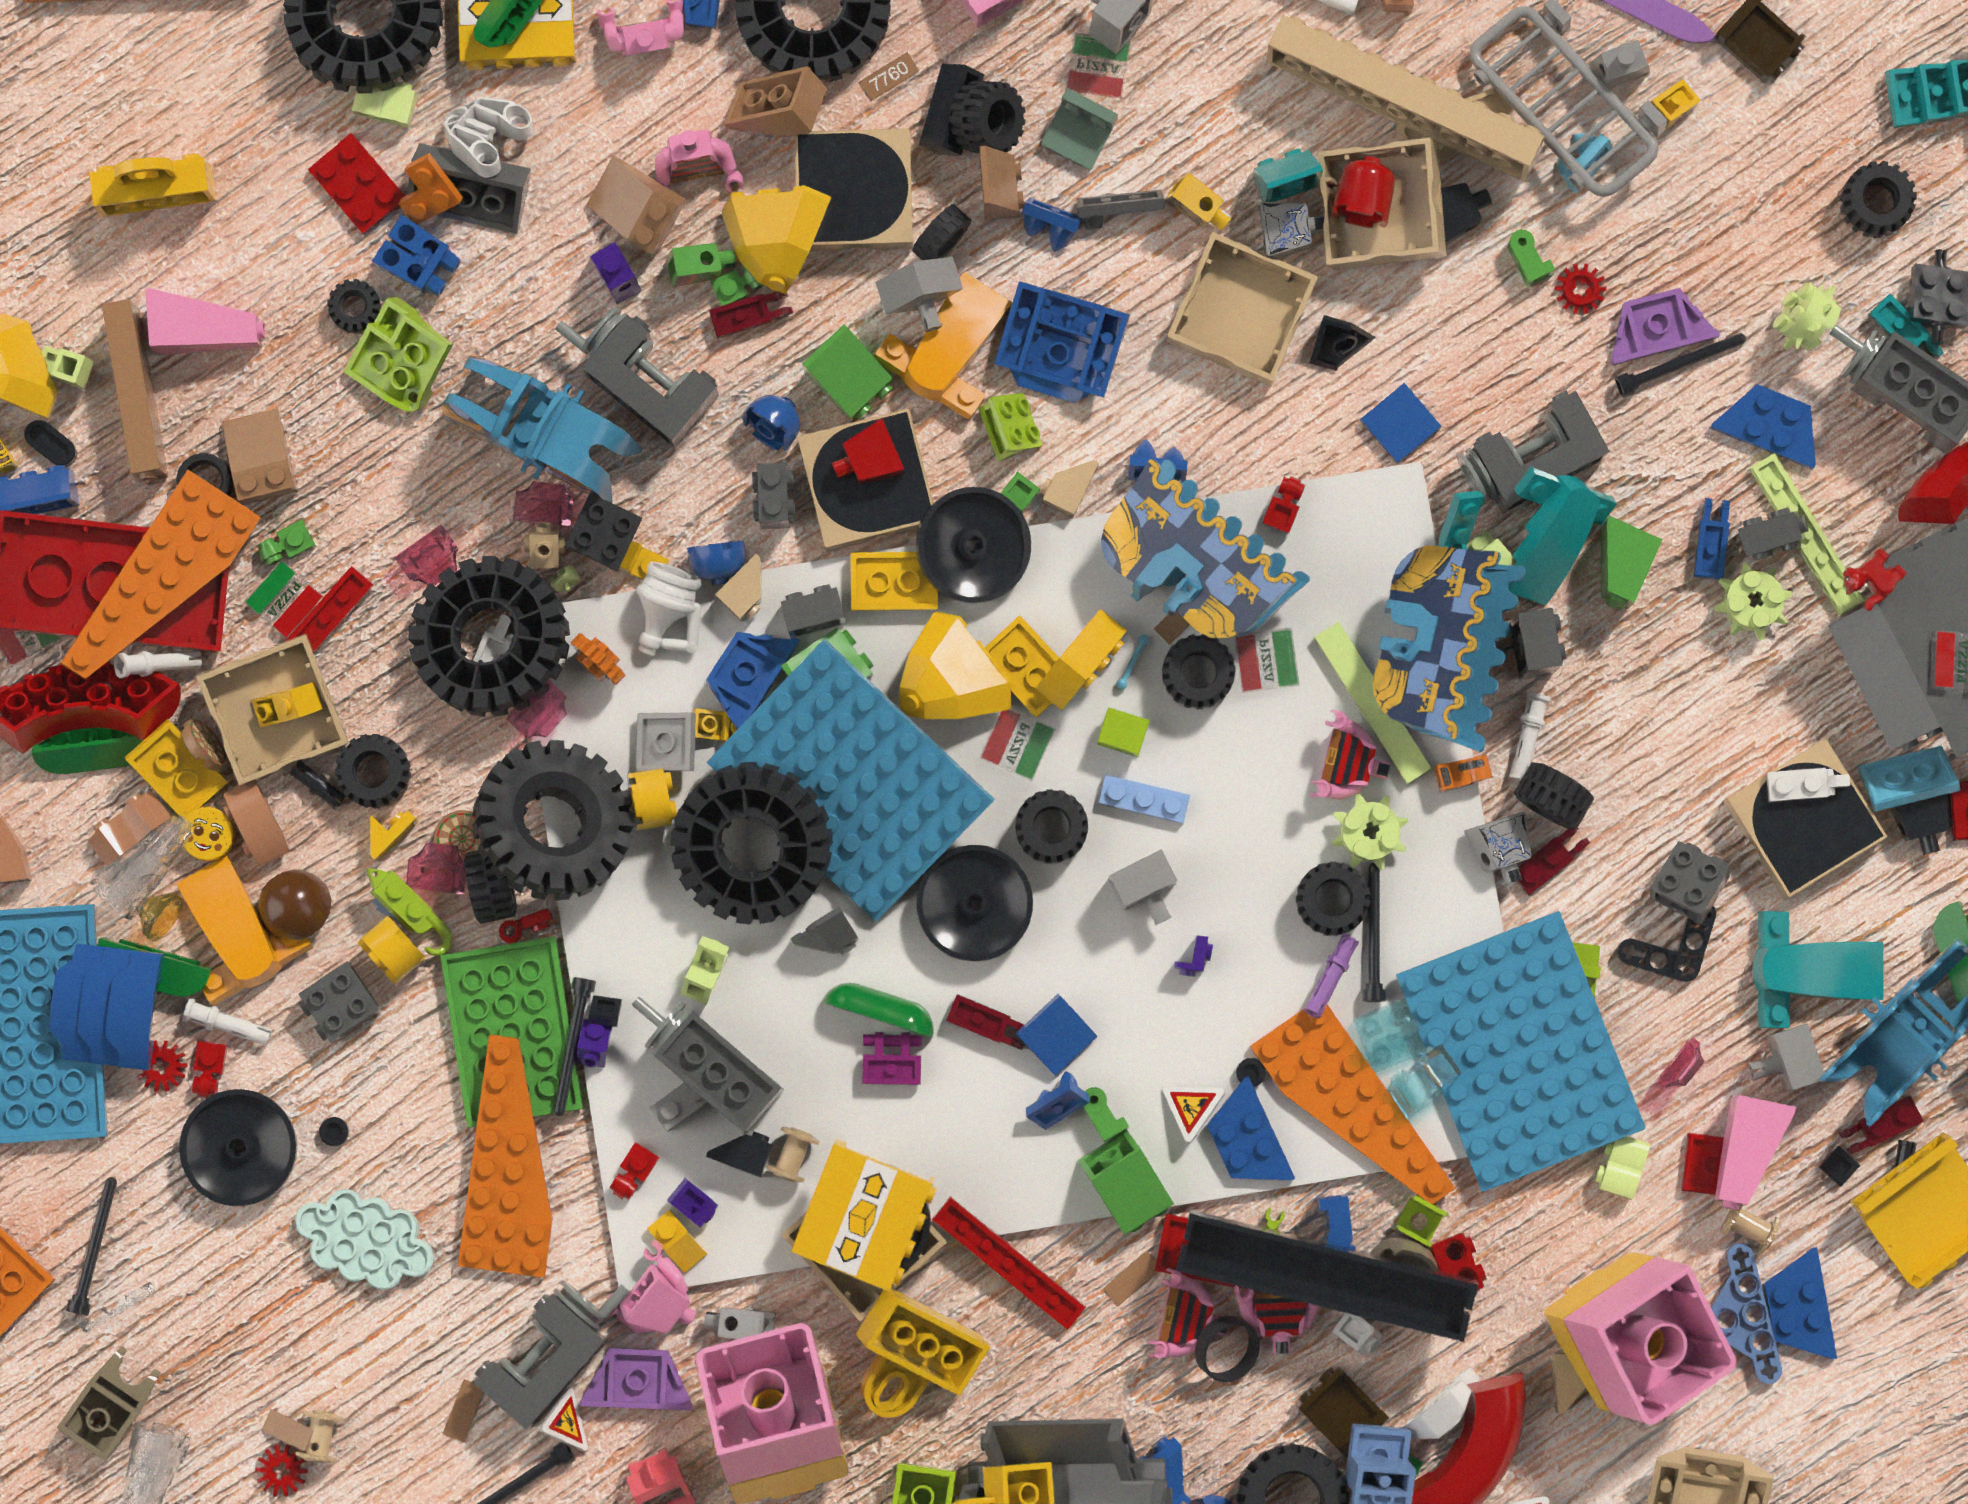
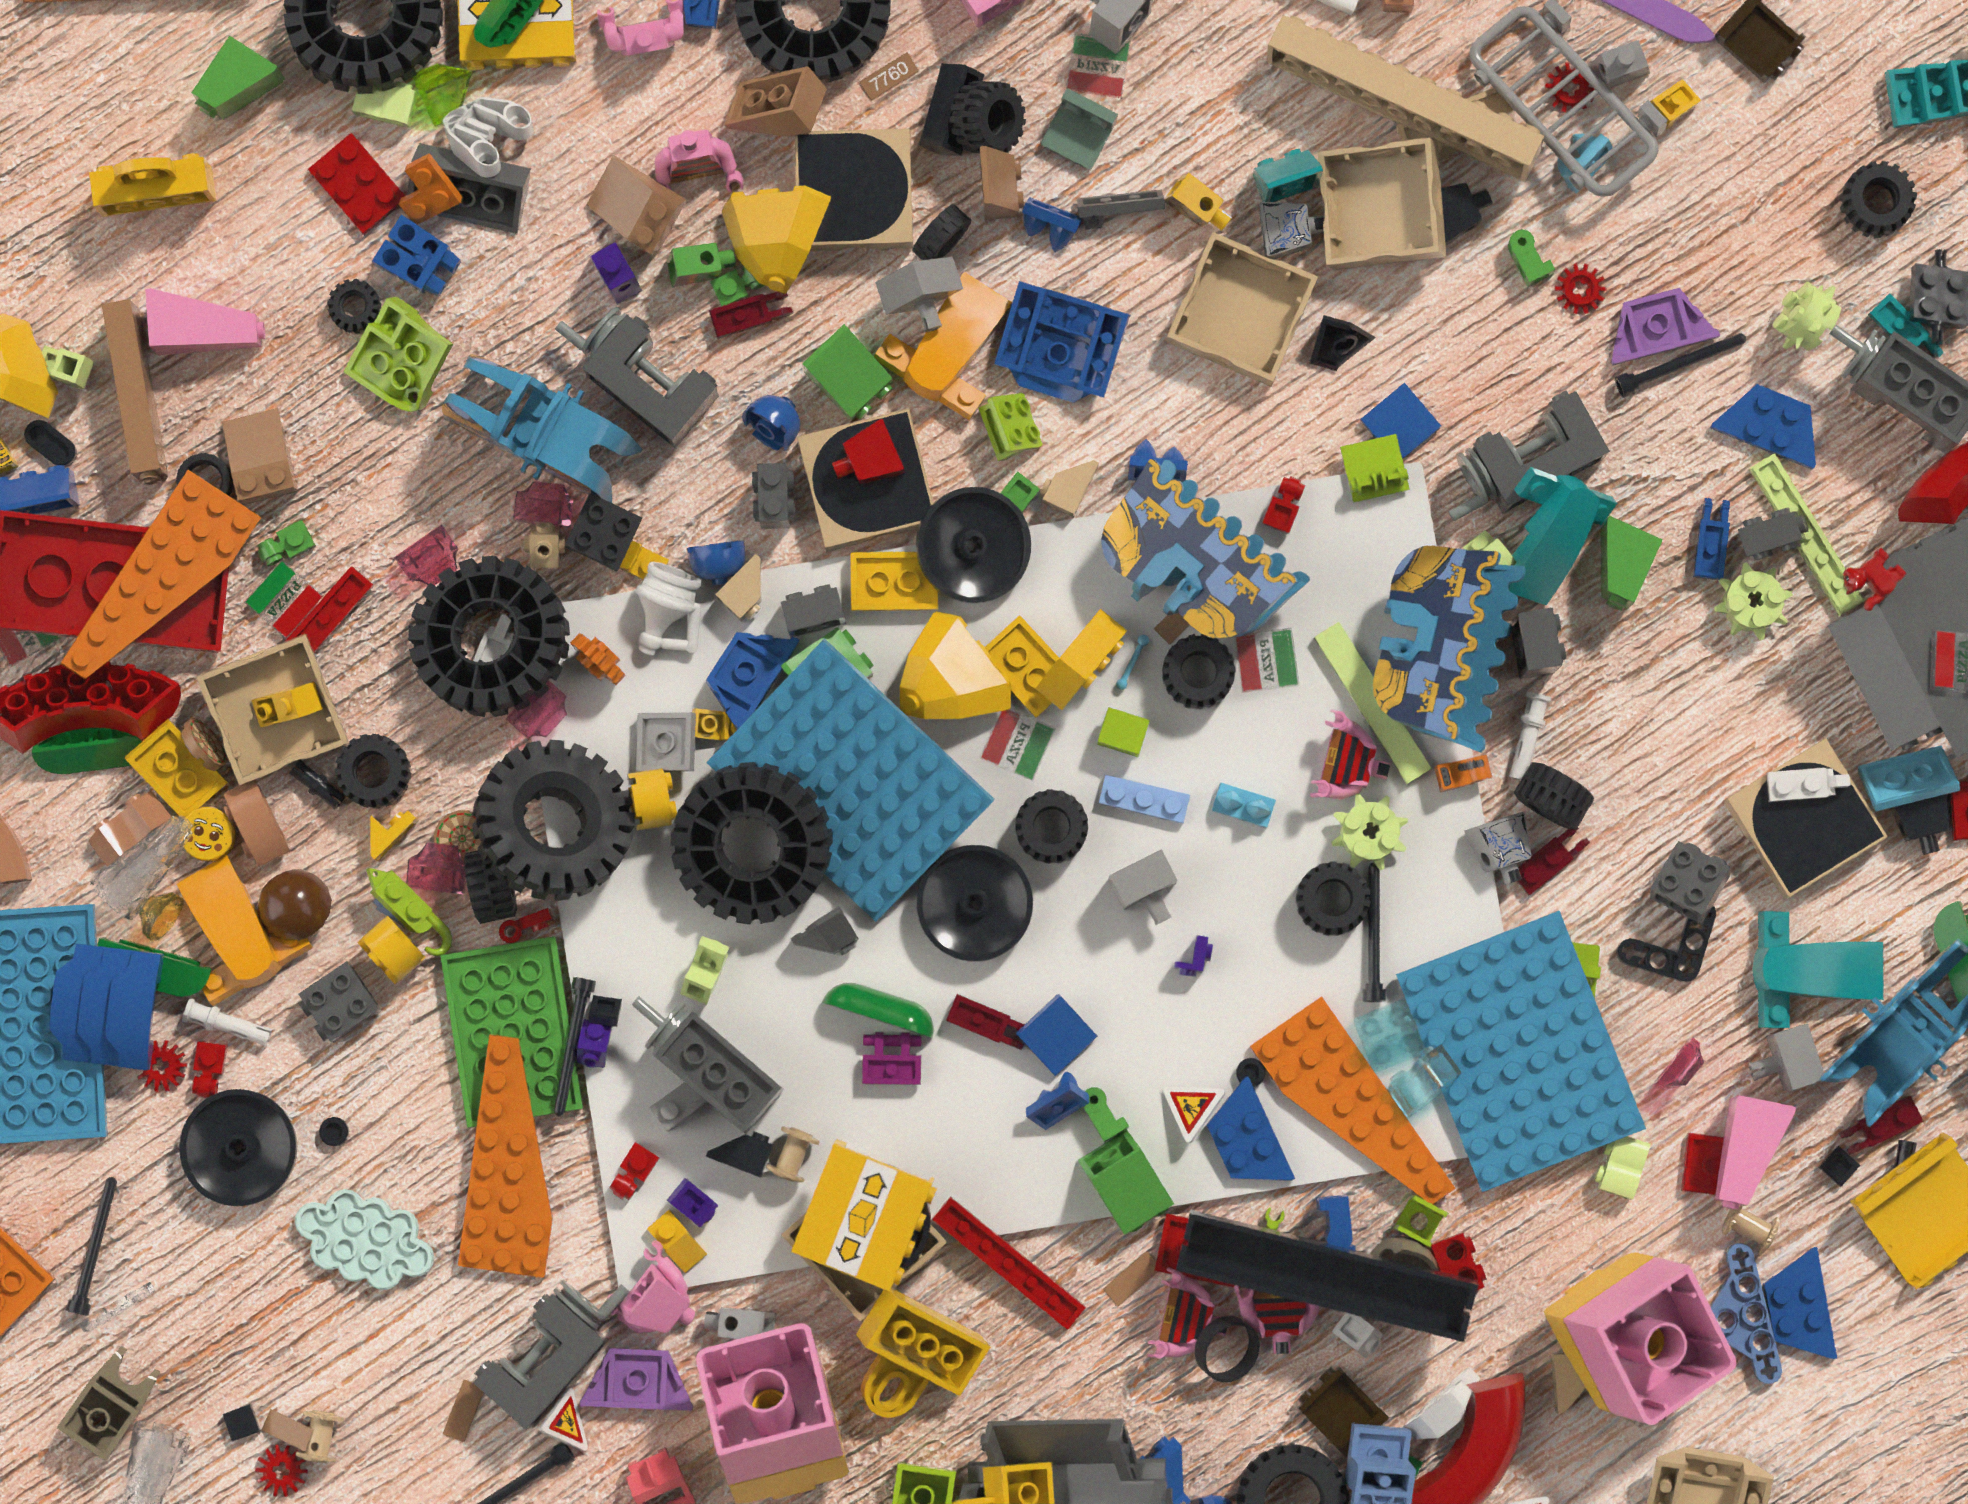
white pin [114,651,202,679] -> none
yellowish green piece [550,565,580,592] -> none
medium lavender pin [1304,934,1359,1019] -> none
red cylinder [1331,156,1395,228] -> none
teal hinge [1438,491,1484,550] -> none
none -> bright green slope [191,35,285,120]
none -> black tile [222,1404,261,1442]
none -> clear neon green slope [413,63,472,127]
none -> medium azure tile [1212,783,1276,828]
none -> lime hinge [1340,434,1410,503]
none -> red gear [1545,62,1595,113]

